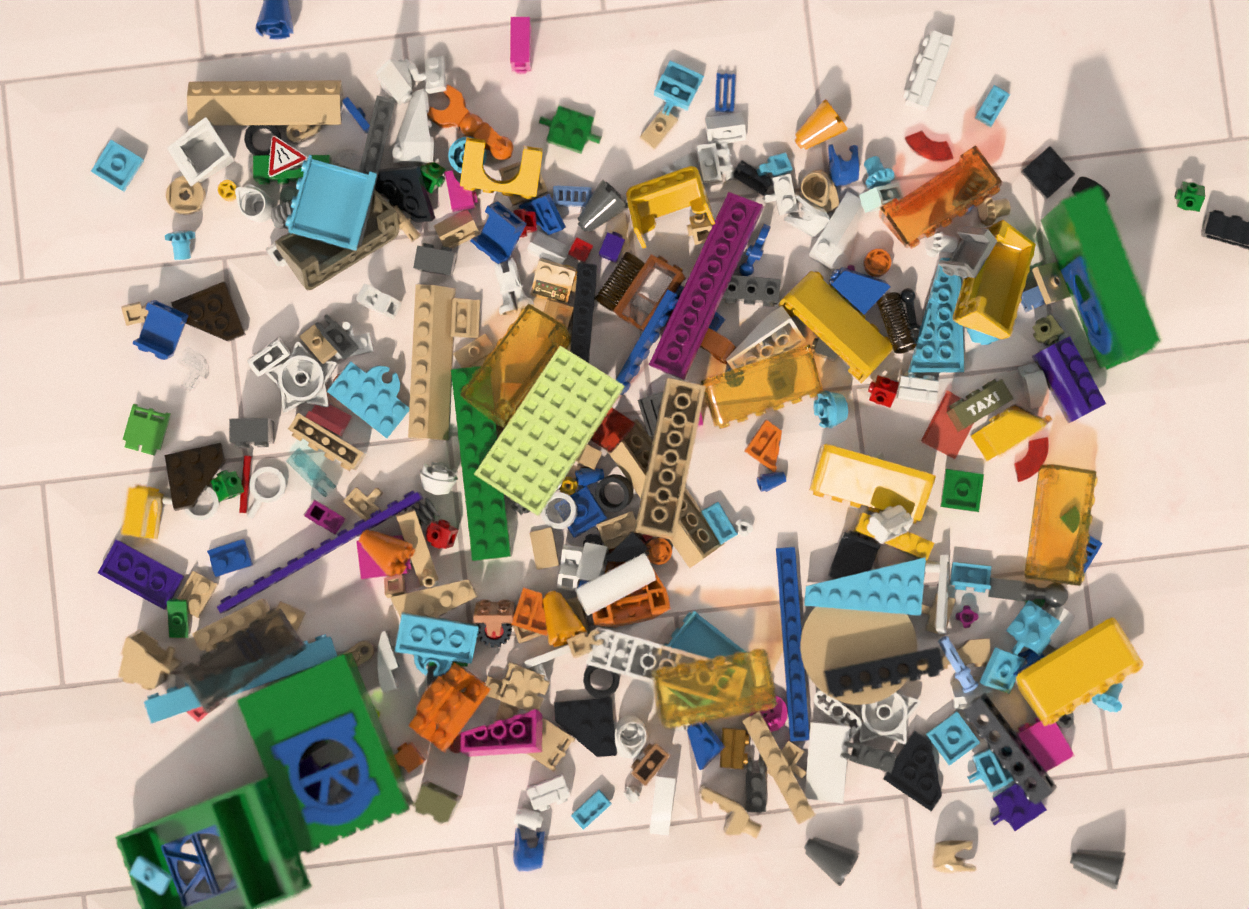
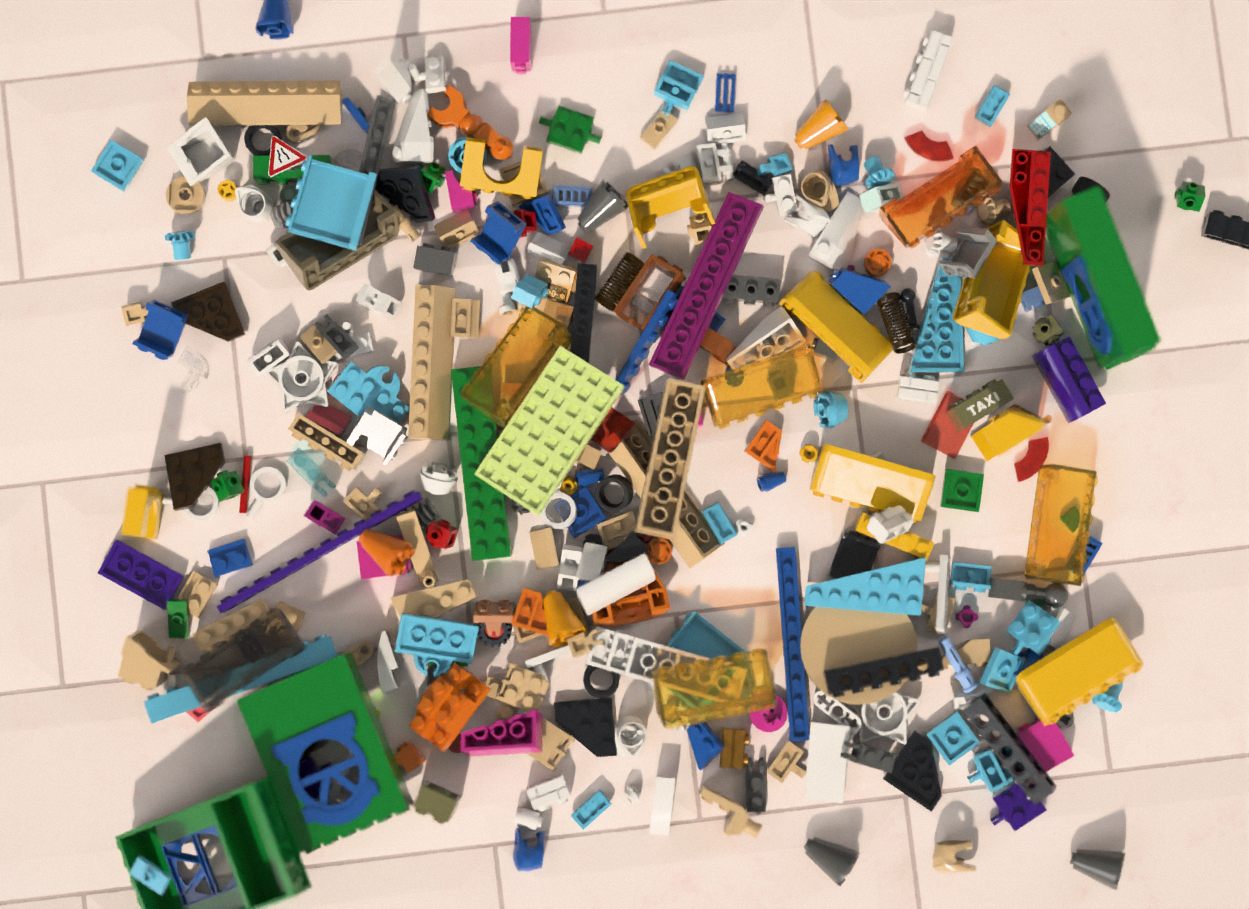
bright green plate [122,403,171,456] -> none
dark grey brick [229,418,274,448] -> none
tan plate [384,574,406,598] -> none
tan plate [453,334,496,368] -> none
dark purple brick [599,232,625,263] -> none
medium nougat brick [630,742,670,786] -> none
blue piece [739,223,771,276] -> none
tan plate [742,712,815,824] -> none
red brick [868,375,899,408] -> none
white brick [1018,363,1049,409] -> none
none -> panel [346,405,408,465]
none -> medium azure brick [511,274,549,308]
none -> yellow plate [799,444,818,463]
none -> red wedge [1009,149,1051,266]
none -> slope [1027,98,1072,141]

